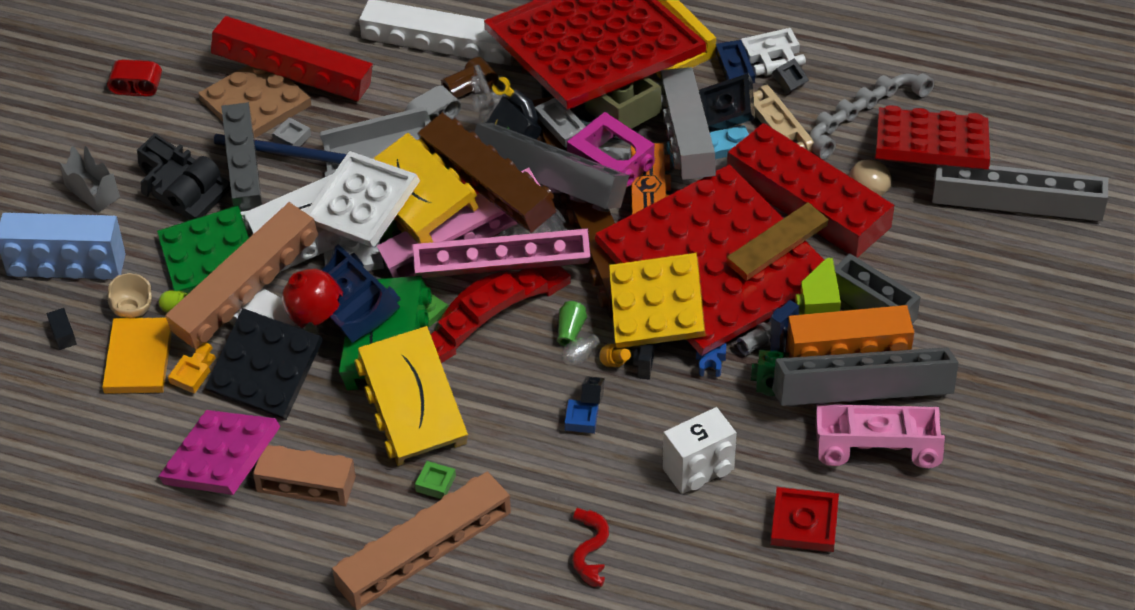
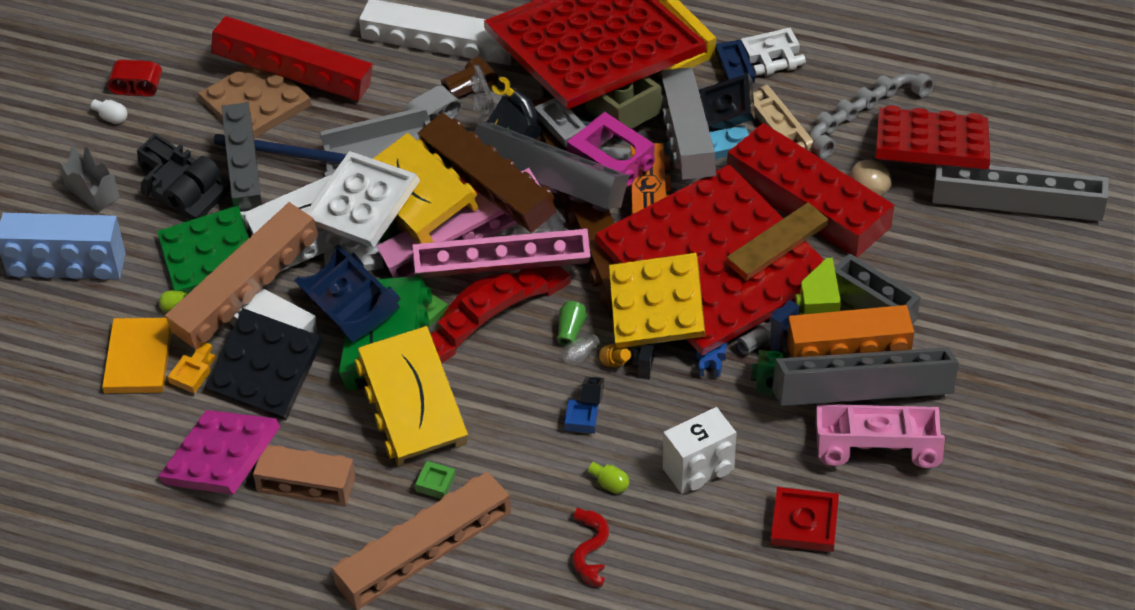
black piece [46,308,77,350] -> none
tan hair [107,273,152,318] -> none
light grey plate [272,117,311,147] -> none
red cylinder [282,269,343,328] -> none
black plate [772,58,809,95] -> none
none -> white cylinder [91,99,127,124]
none -> lime cylinder [588,462,630,494]

